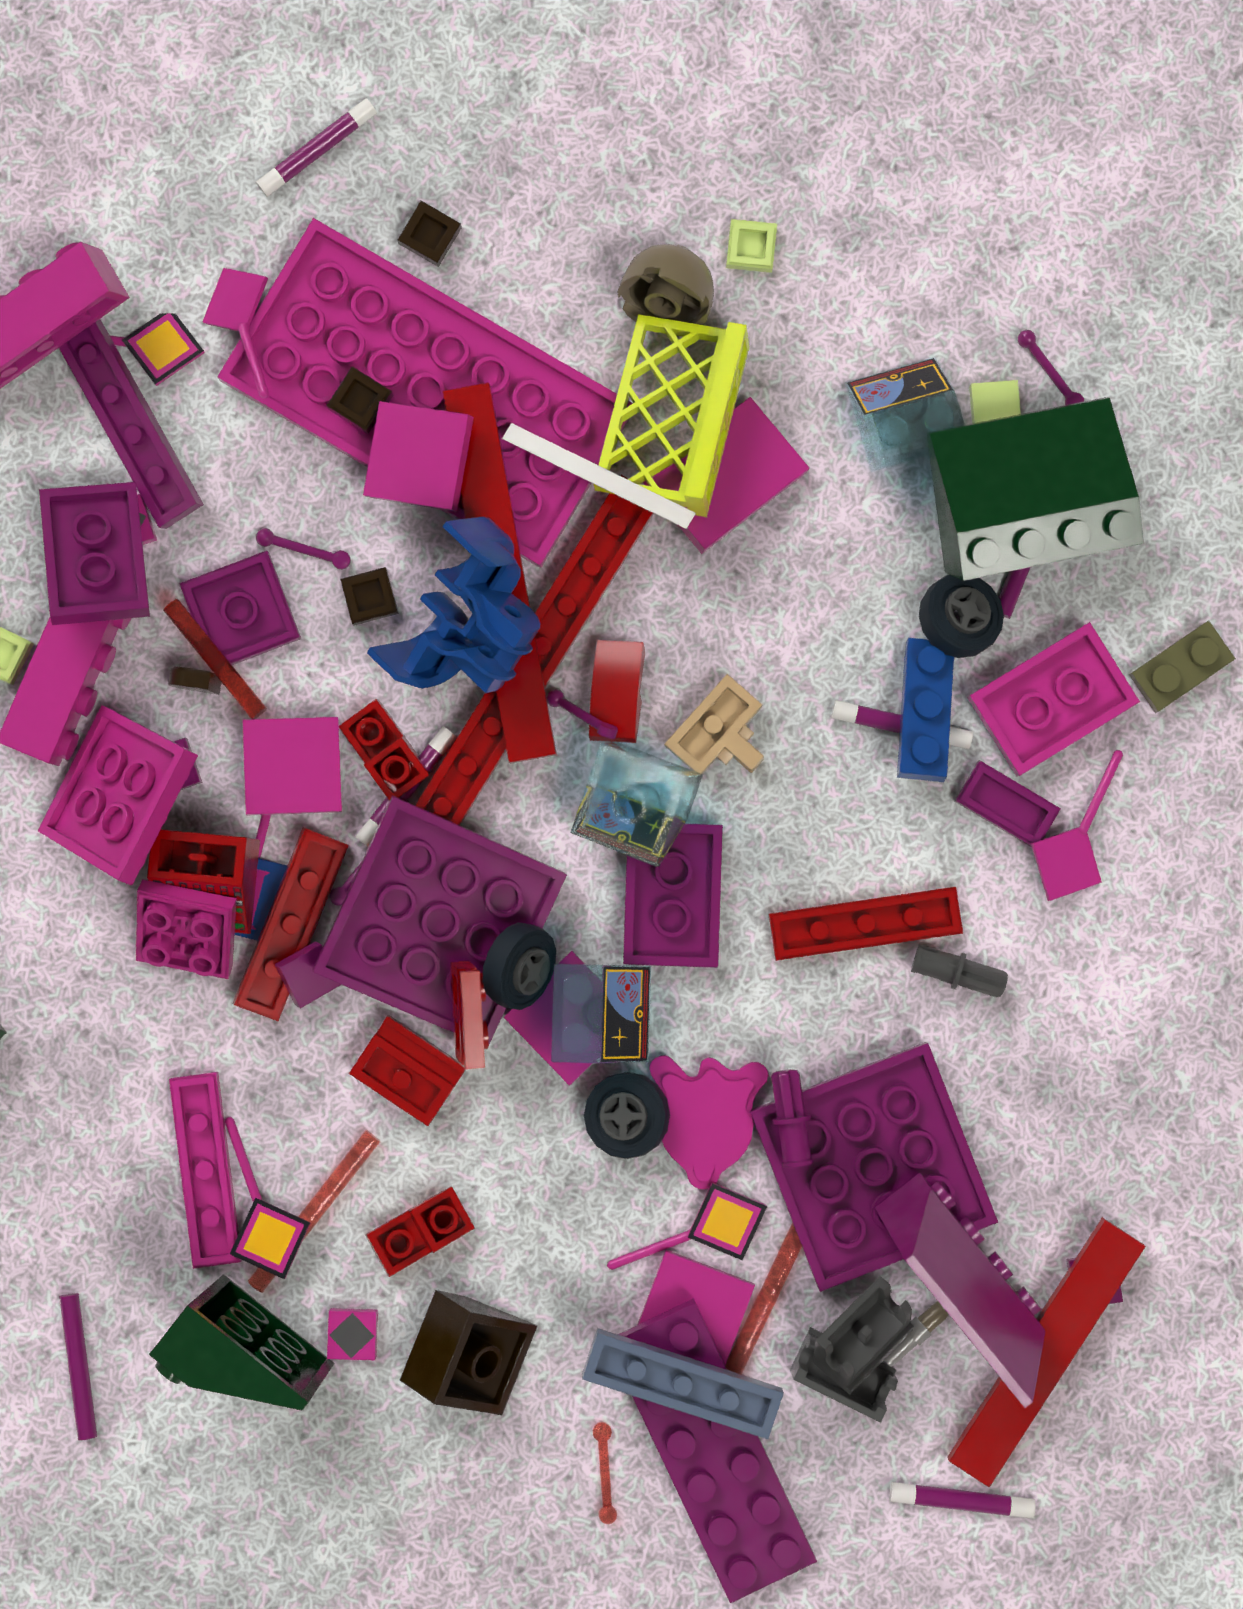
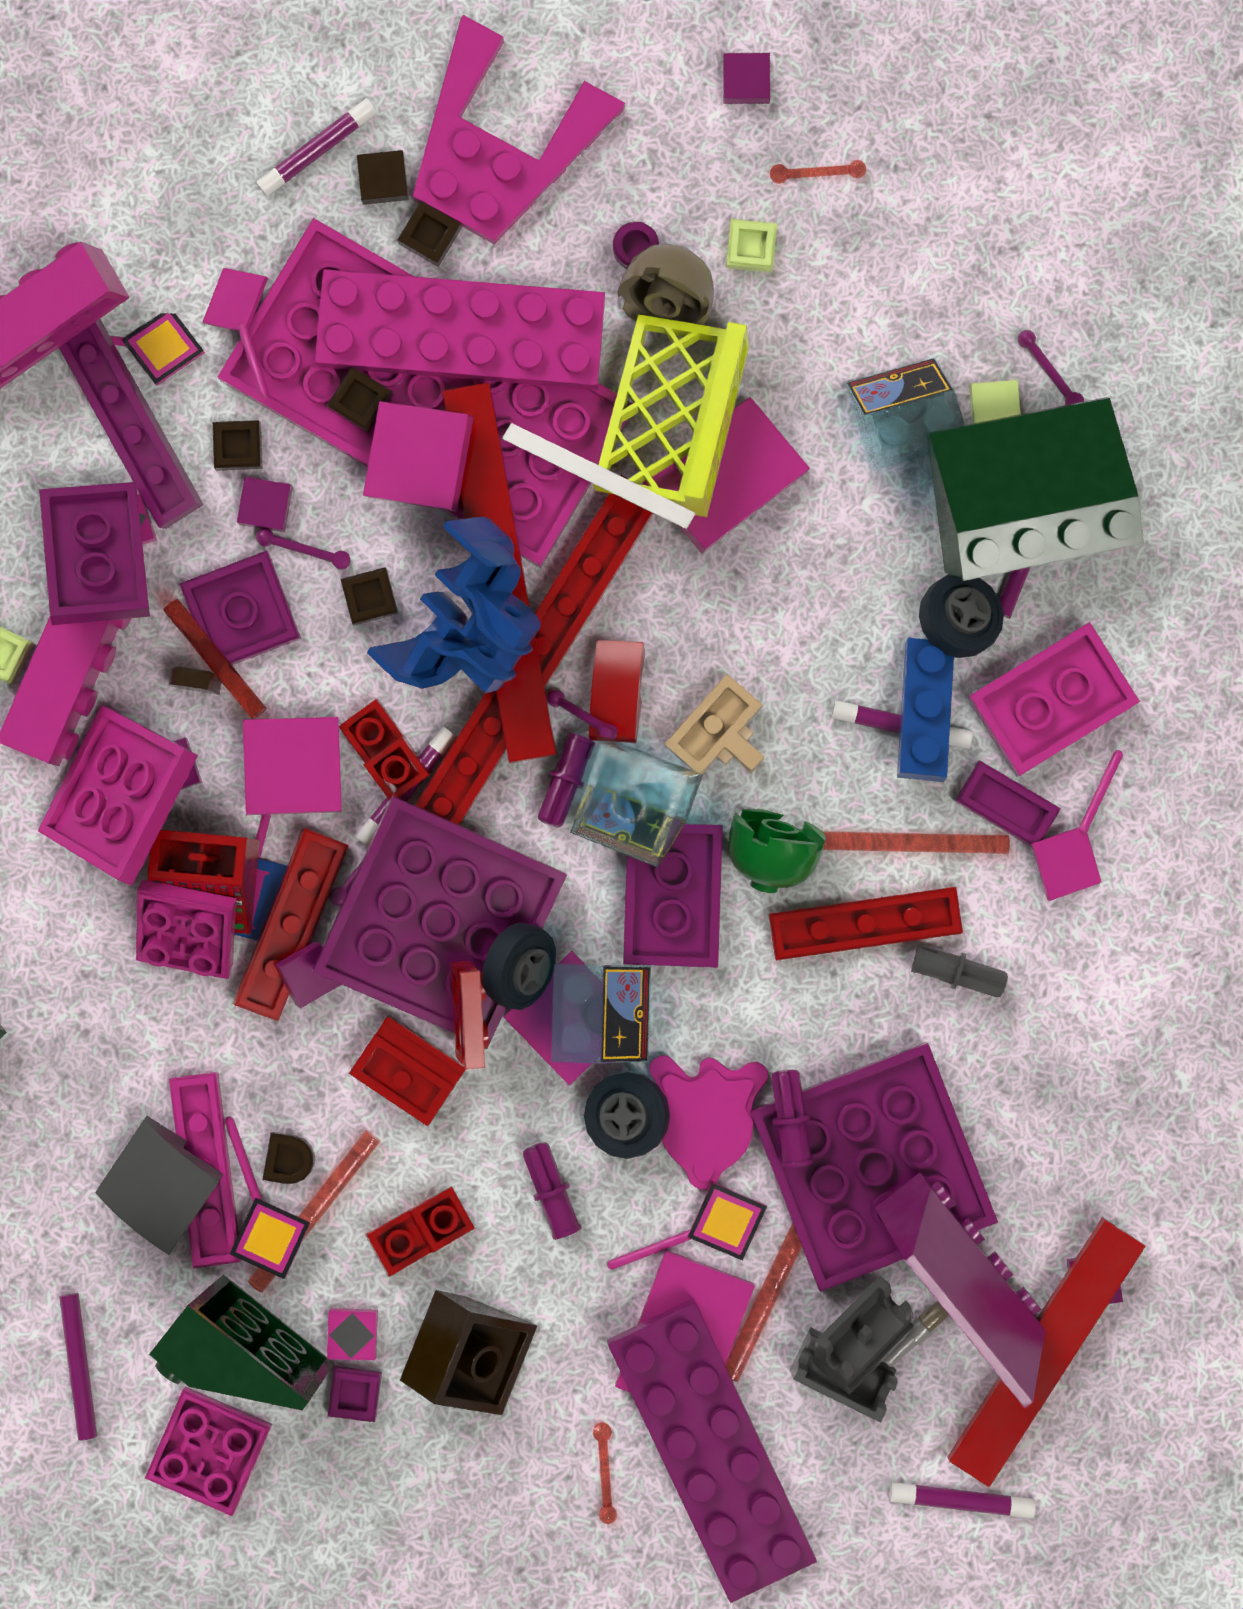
sand blue plate [582,1328,784,1439] -> none
olive plate [1129,620,1236,713] -> none
none -> dark grey slope [95,1116,223,1255]
none -> dark pink tile [145,1386,273,1516]
none -> dark brown tile [213,420,263,471]
none -> magenta tile [237,477,293,533]
none -> dark brown tile [262,1132,315,1184]
none -> dark pink plate [315,269,605,390]
none -> magenta tile [327,1366,382,1422]
none -> dark brown tile [357,150,409,205]
none -> dark pink wing [413,15,625,245]
none -> magenta axle [523,1142,582,1240]
none -> magenta axle [538,732,596,828]
none -> magenta tile [613,222,659,269]
none -> magenta tile [723,53,770,104]
none -> green cylinder [728,808,826,893]
none -> clear red hinge [770,160,867,184]
none -> clear red bar [823,831,1010,854]

